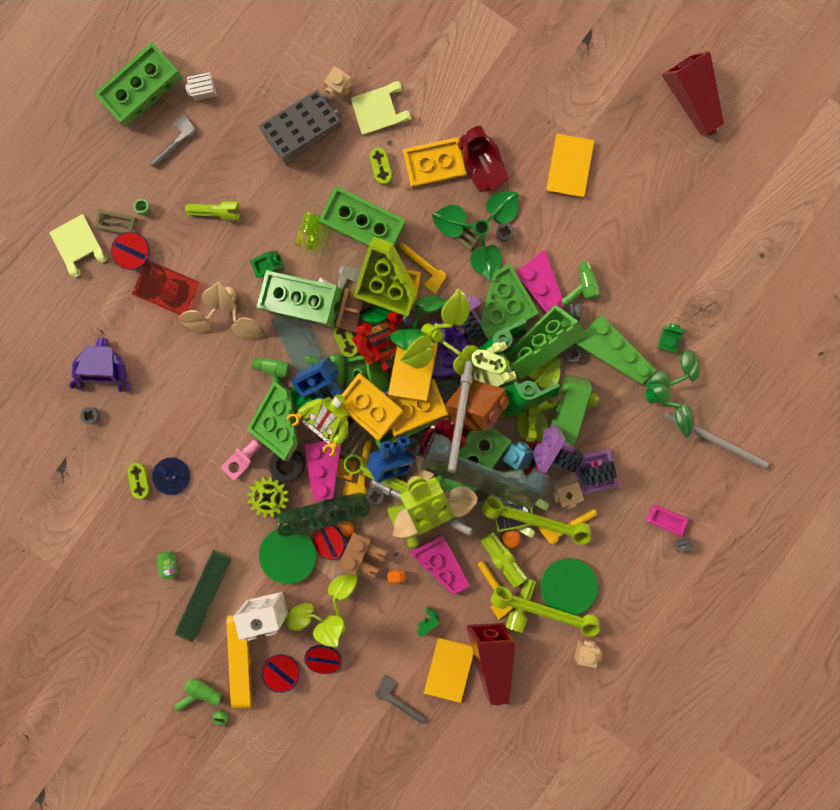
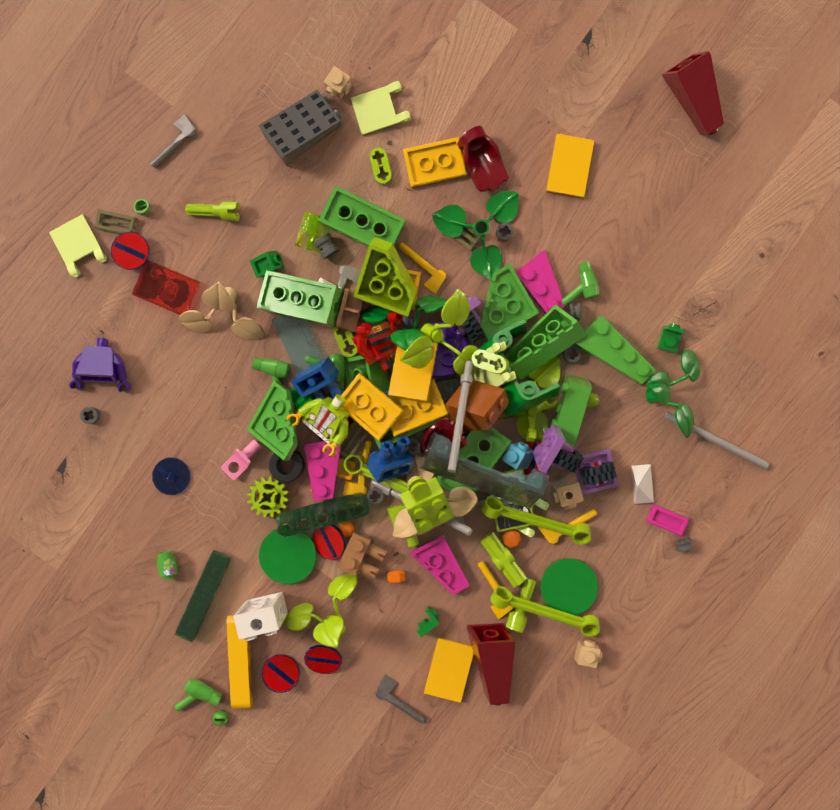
bright green brick [94,42,183,128] -> none
lime beam [127,462,150,499] -> none
white brick [185,72,217,101] -> none
none -> dark grey wheel [313,233,339,260]
none -> white slope [631,464,654,504]

